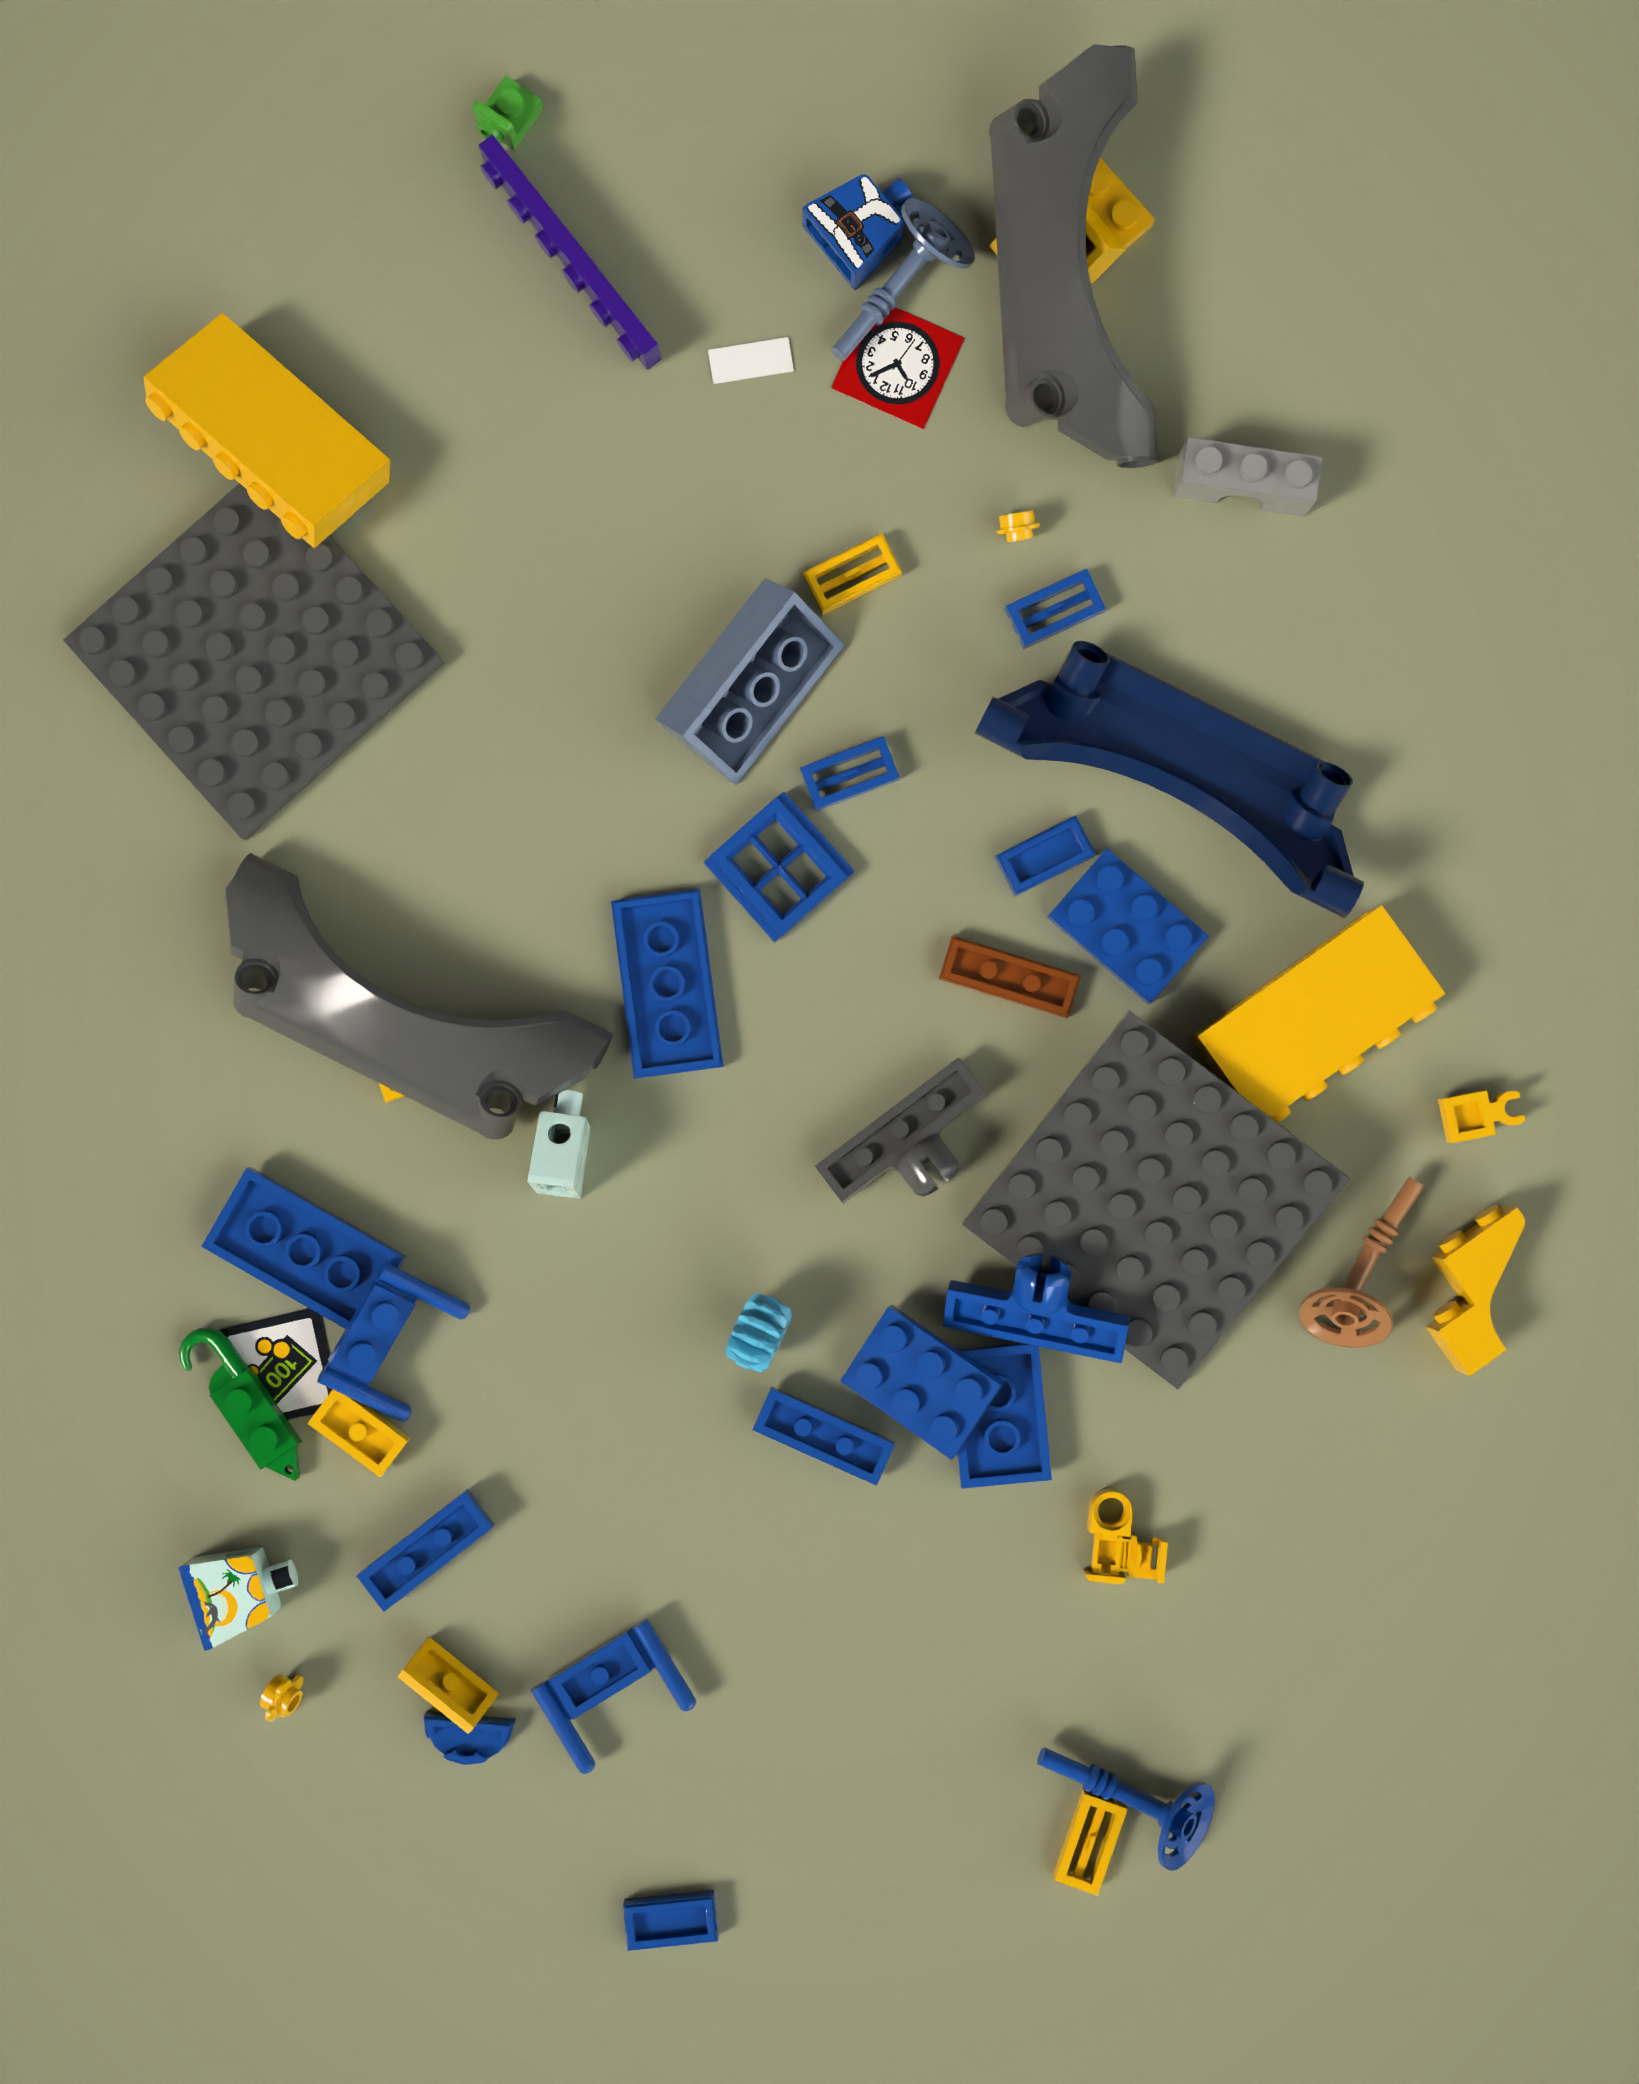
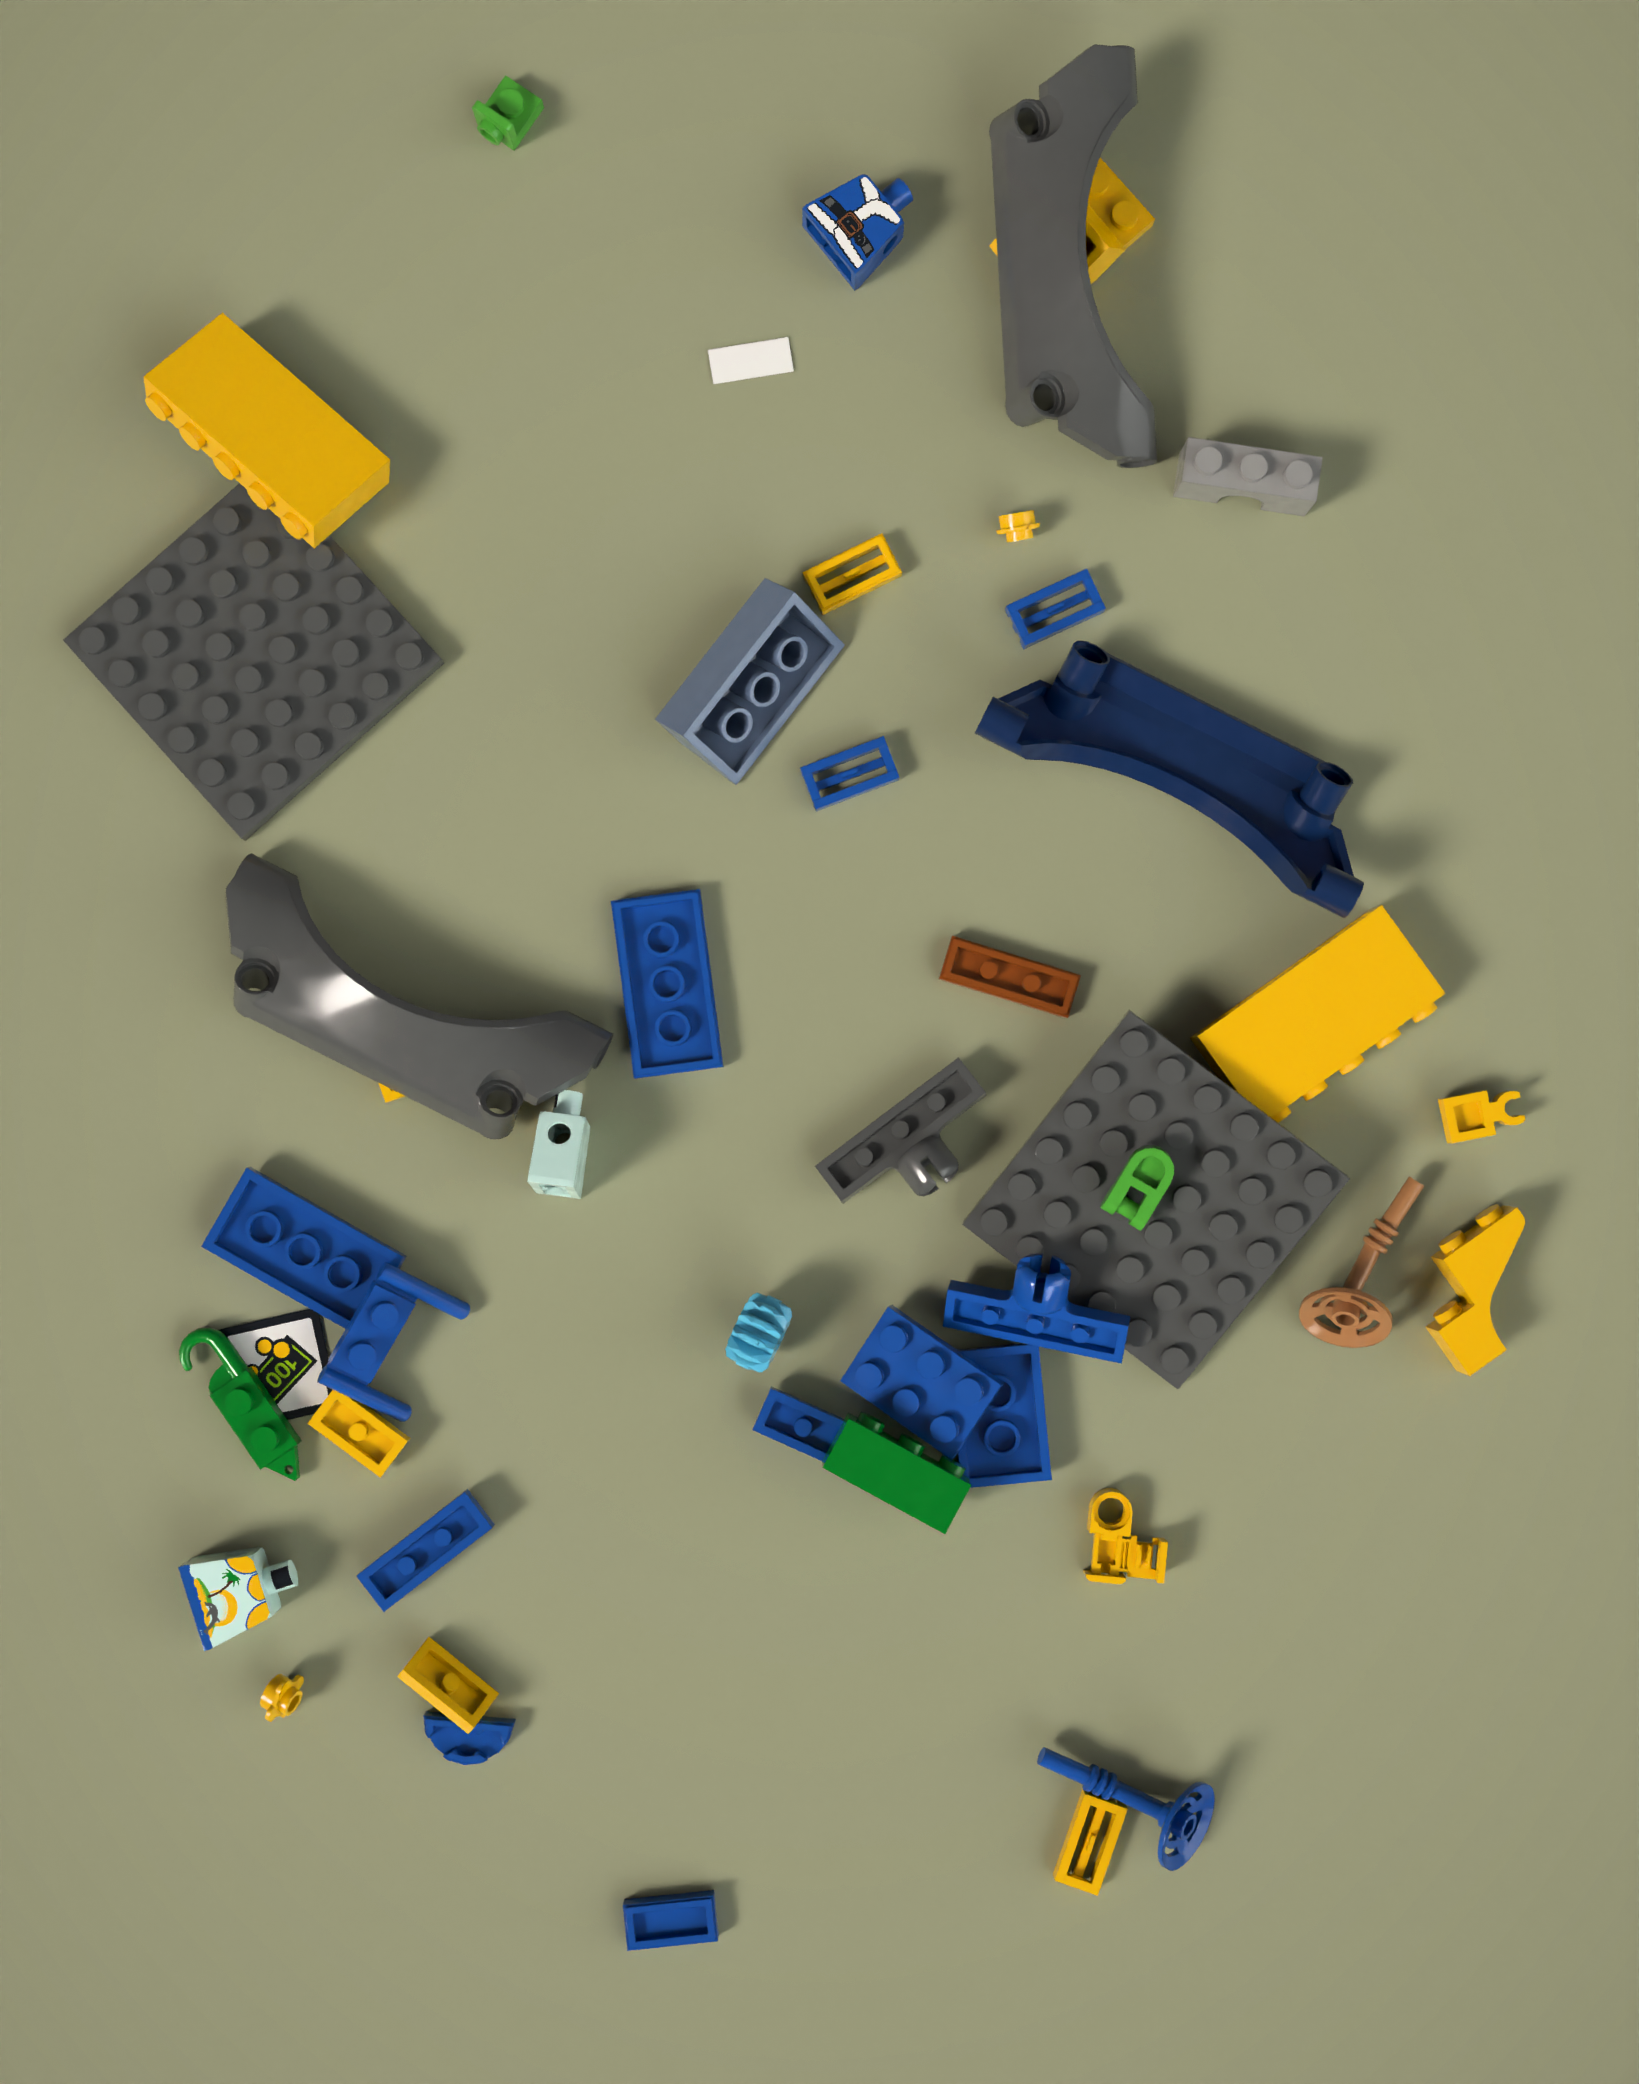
dark purple plate [478,134,661,370] -> none
blue plate [531,1618,696,1774] -> none
blue piece [703,791,855,943] -> none
sand blue dish [831,198,975,361] -> none
sticker [831,307,965,429] -> none
blue tile [995,815,1096,896] -> none
blue plate [1047,848,1209,1004] -> none
none -> green brick [822,1411,971,1534]
none -> bright green plate [1100,1145,1174,1231]

